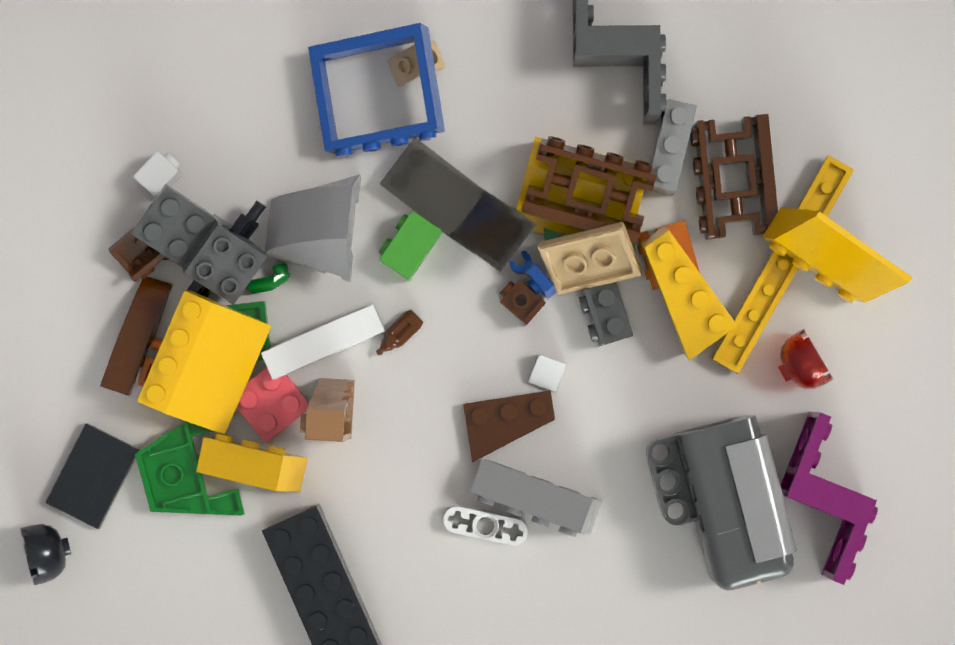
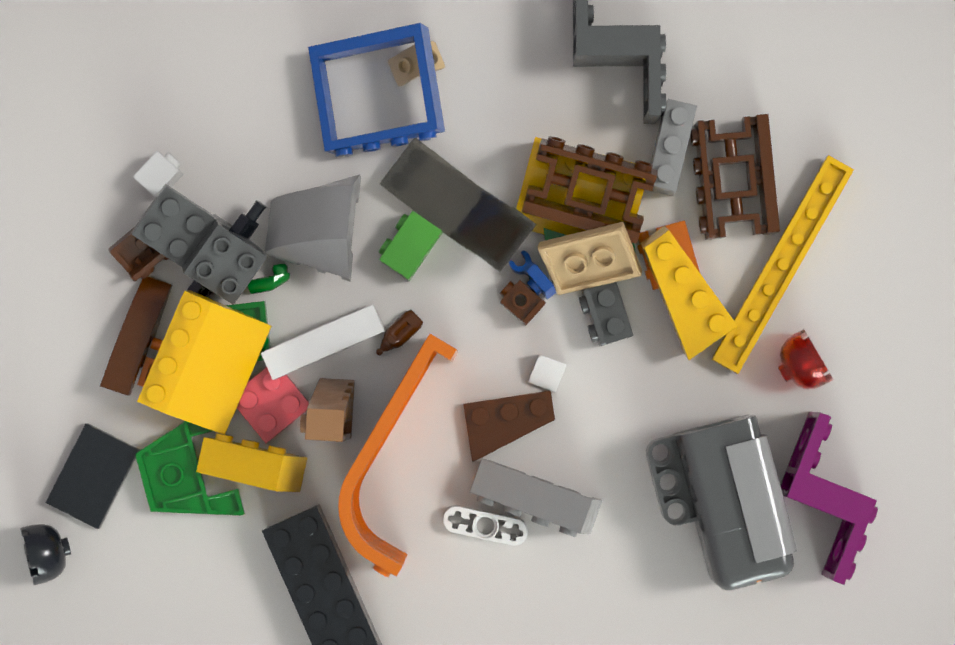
yellow slope [762,207,912,303] -> none
none -> orange panel [338,334,458,577]

